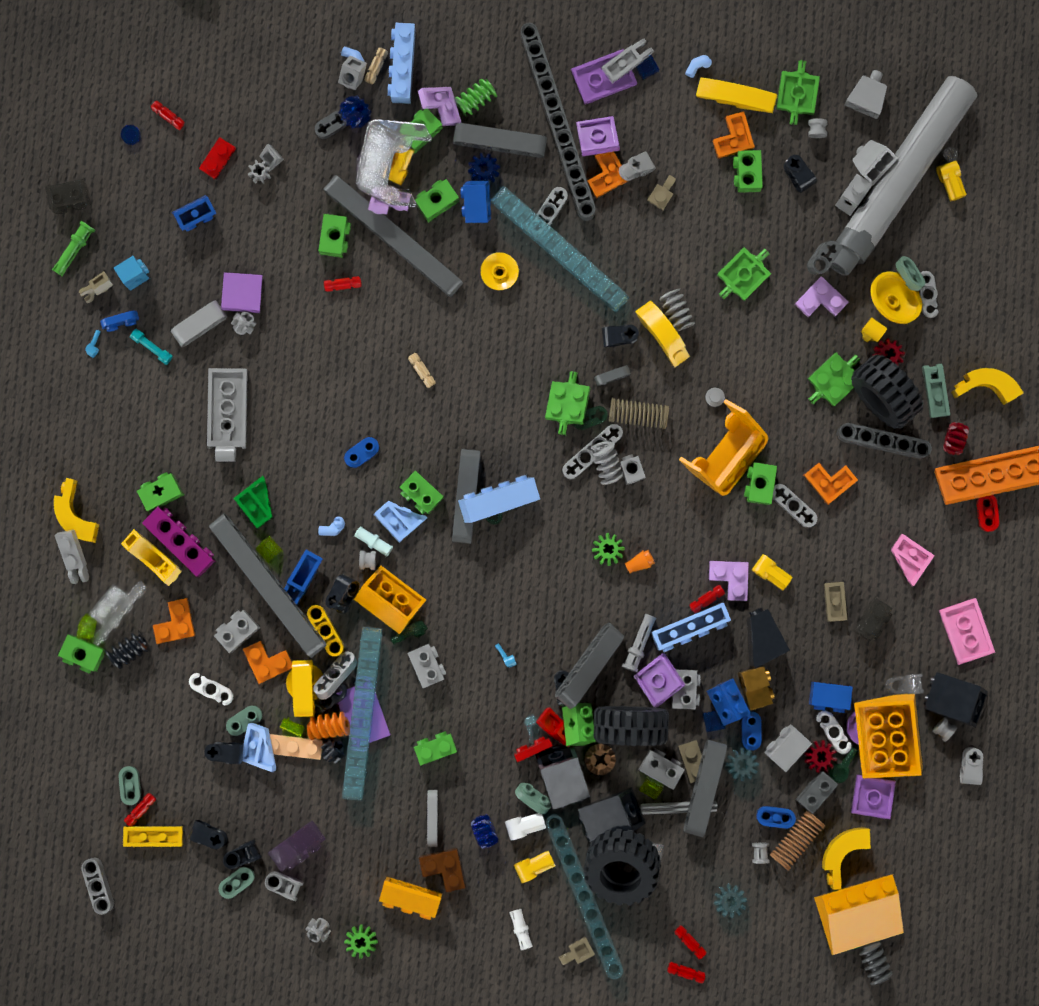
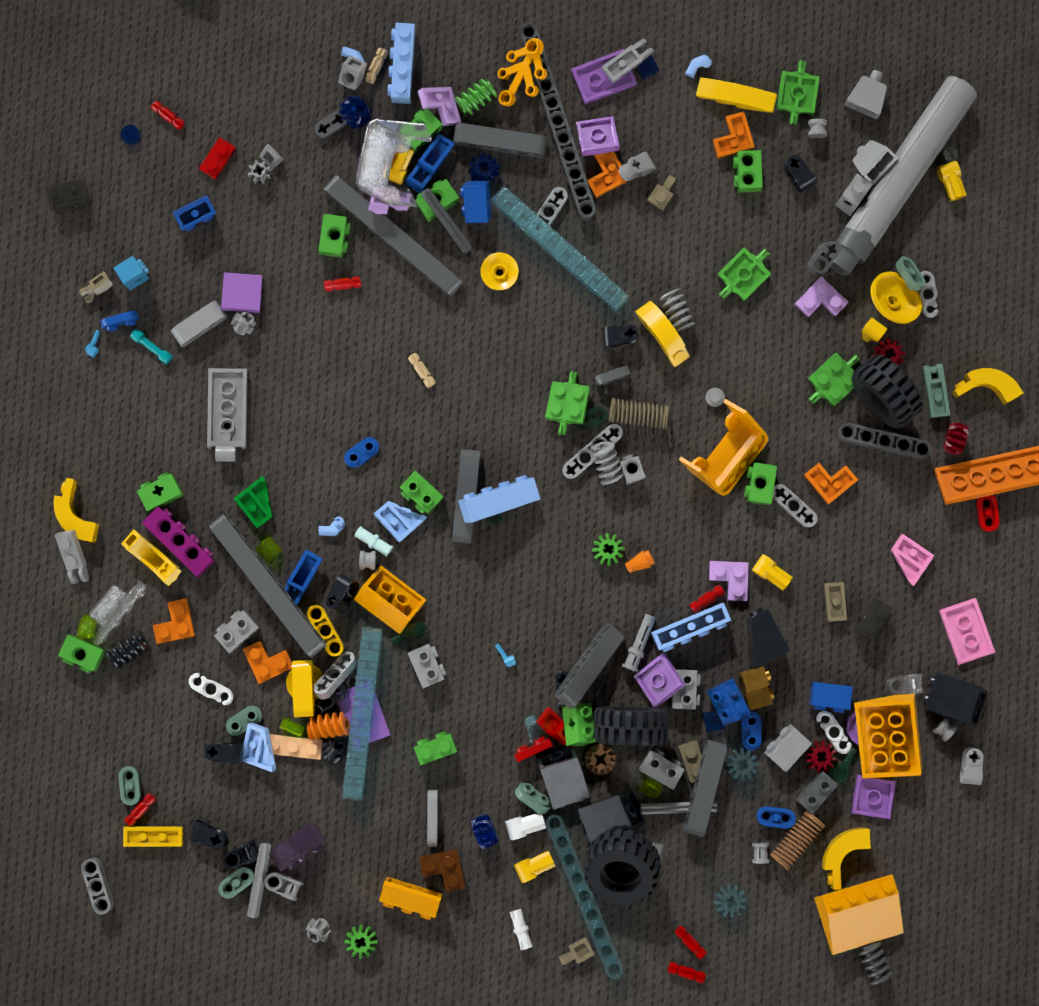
bright green pin [52,221,96,277] -> none
none -> light grey axle [247,843,271,918]
none -> blue slope [406,133,455,193]
none -> dark grey axle [421,188,472,253]
none -> light orange plant [498,38,547,107]

